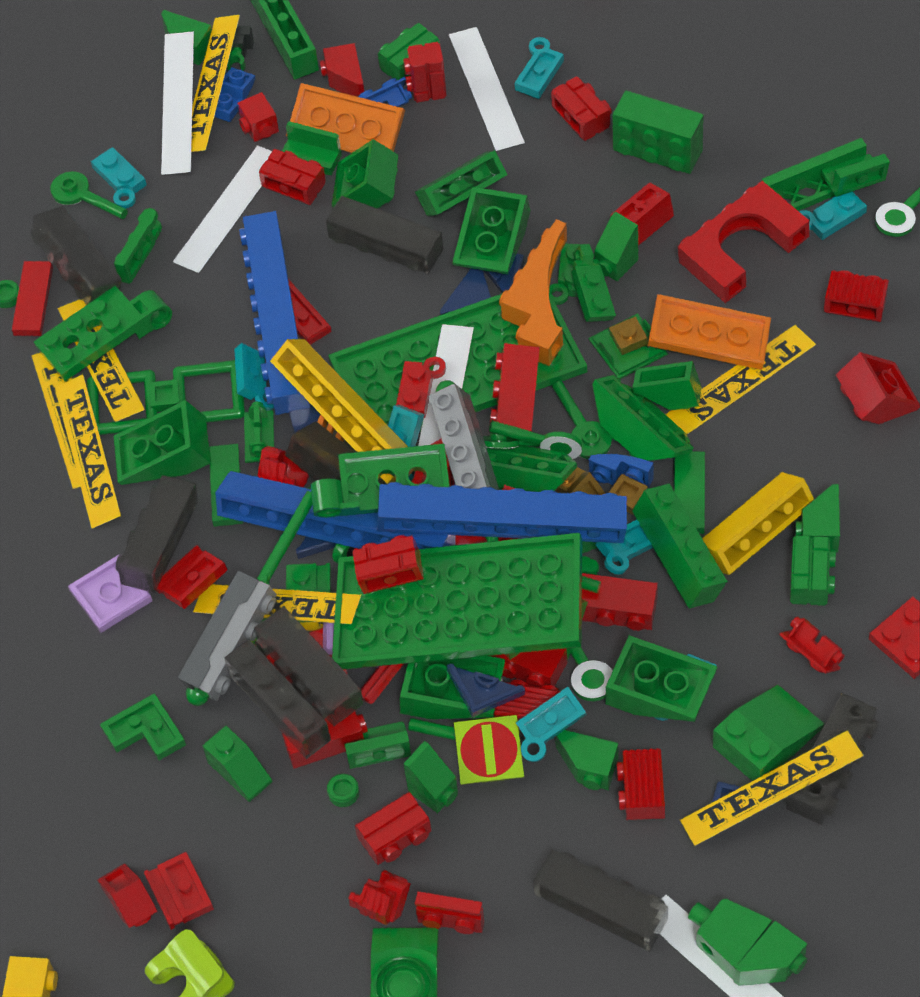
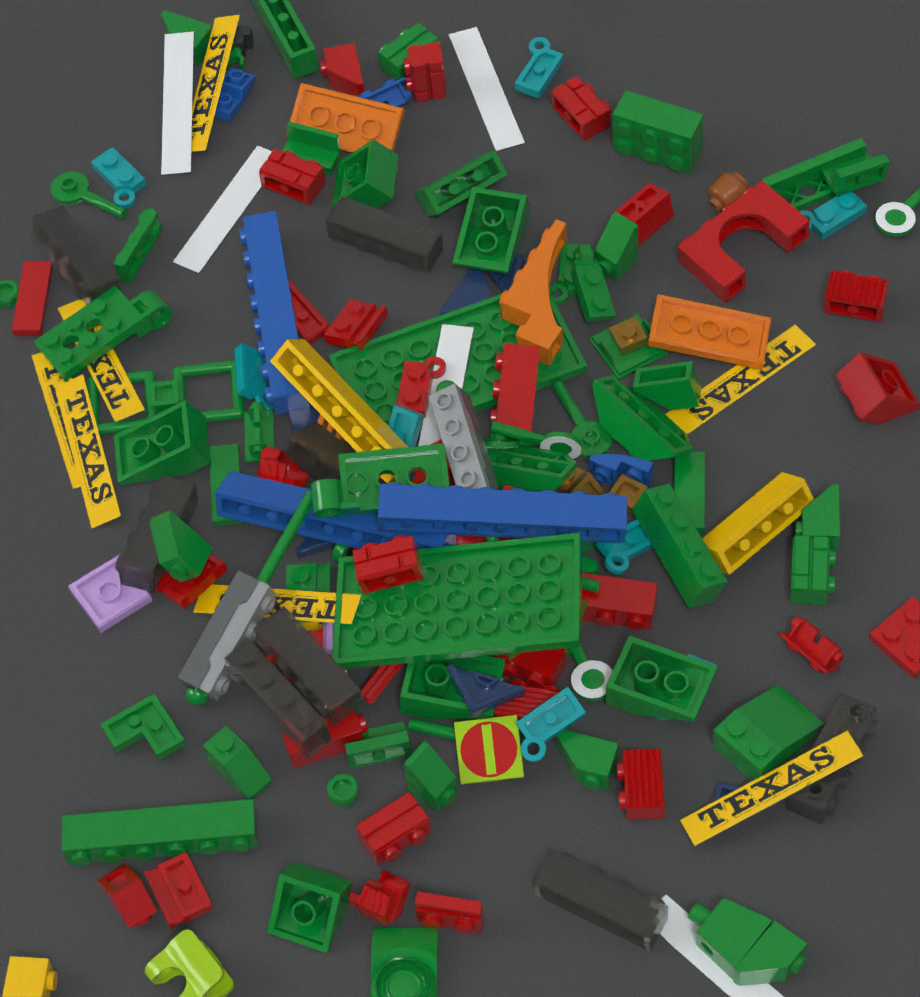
red brick [238,92,279,142] -> none
none -> green brick [62,799,258,866]
none -> green slope [150,510,213,583]
none -> green slope [267,862,353,953]
none -> red plate [324,300,388,350]
none -> dark orange head [708,172,750,213]

